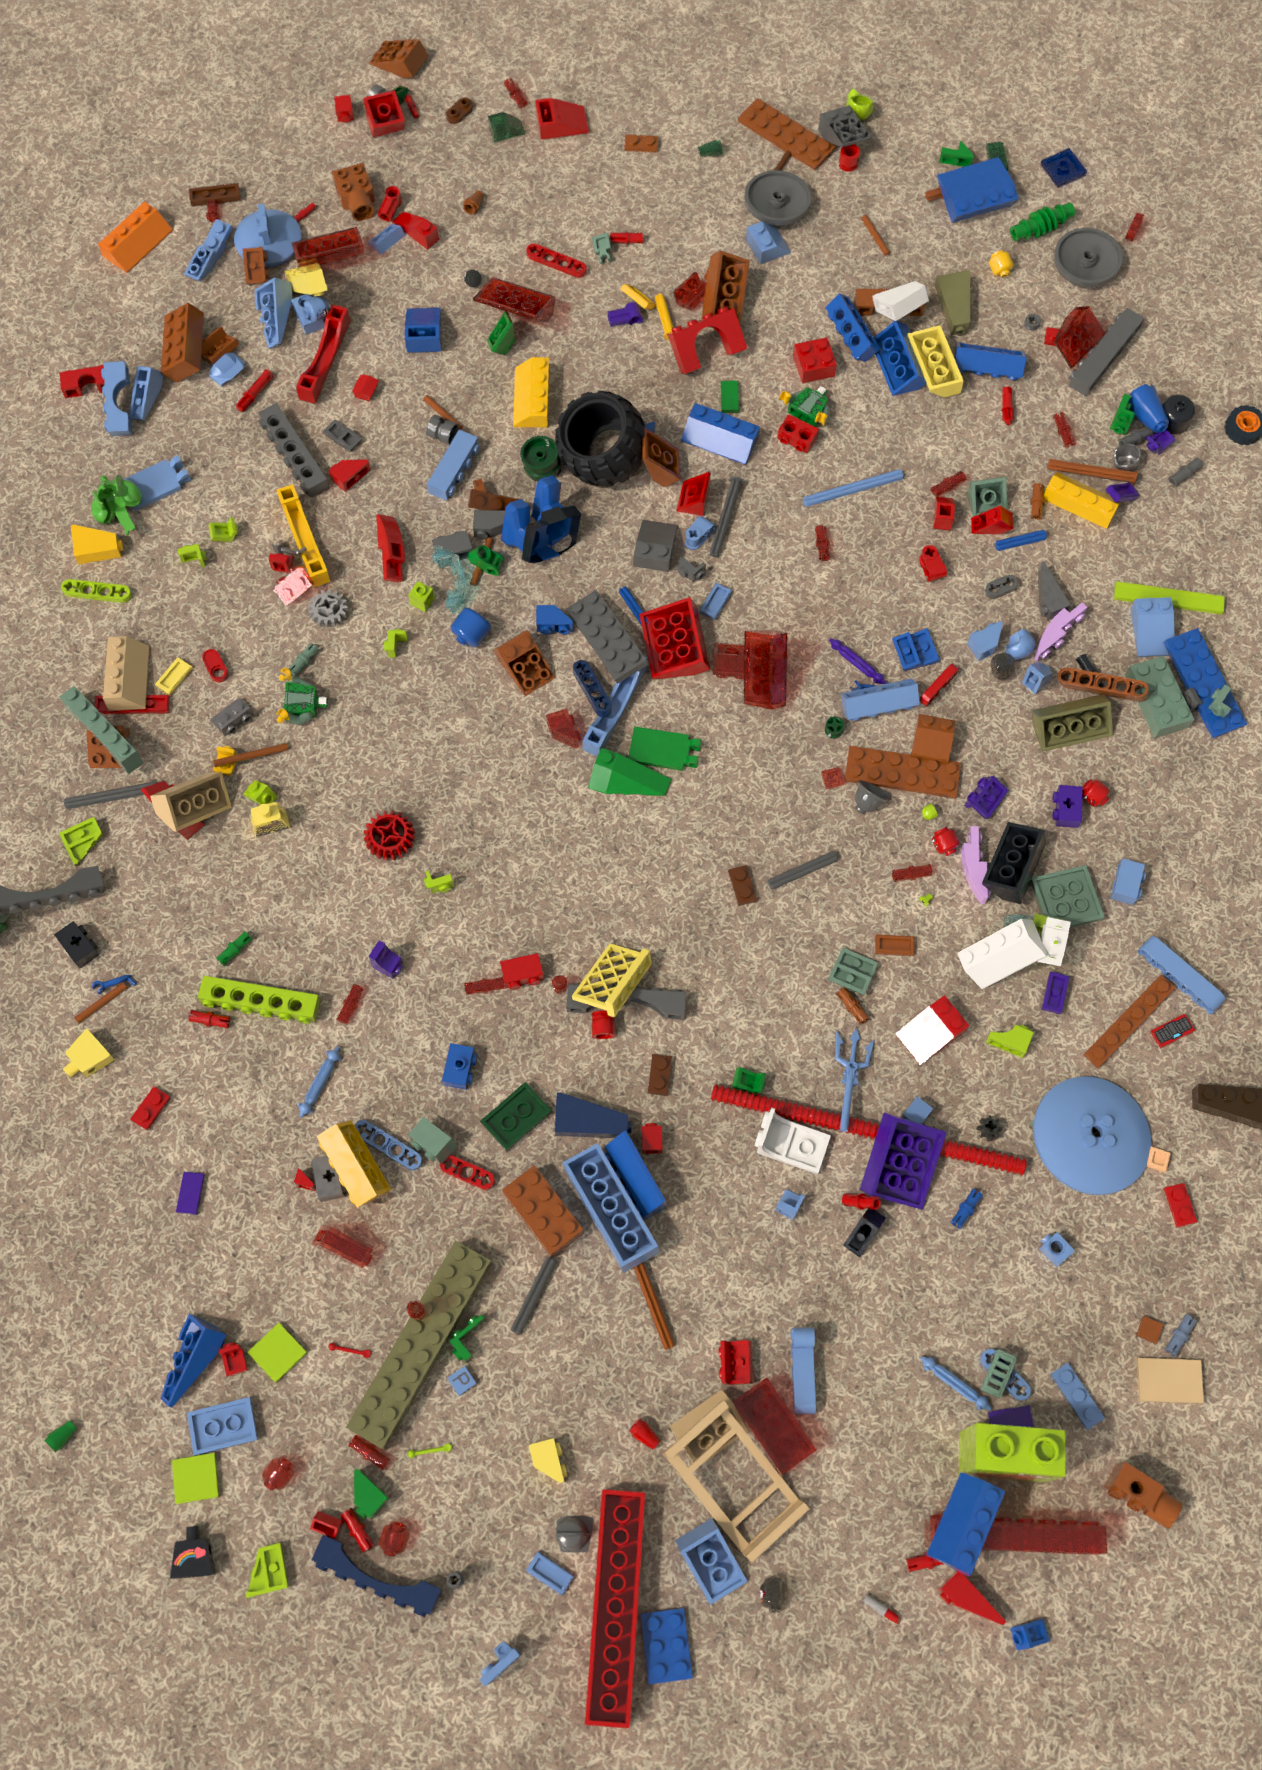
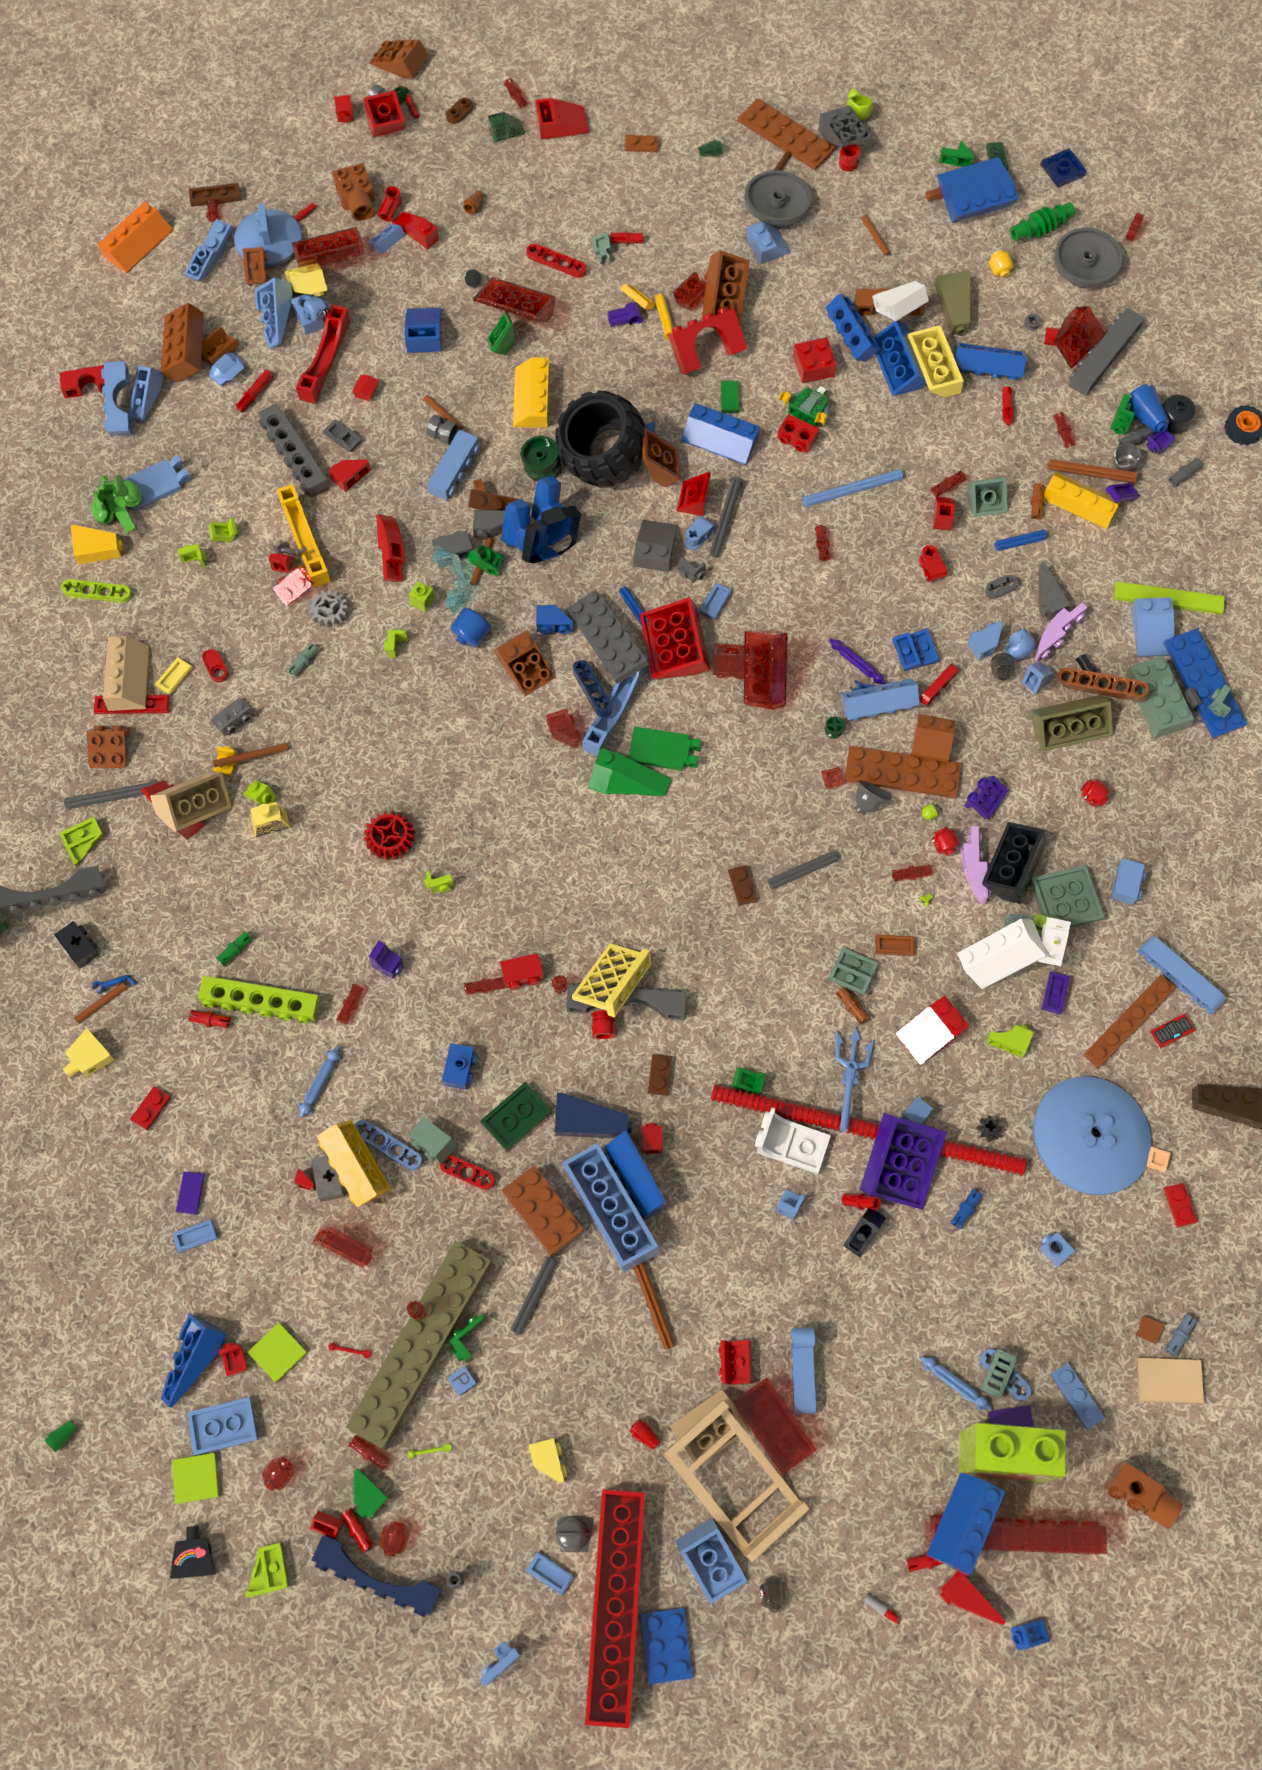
sand green arch [59,686,143,774] -> none
torso [276,668,328,725] -> none
red slope [971,505,1014,534] -> none
dark purple brick [1052,785,1082,828] -> none
none -> medium blue tile [172,1219,218,1253]

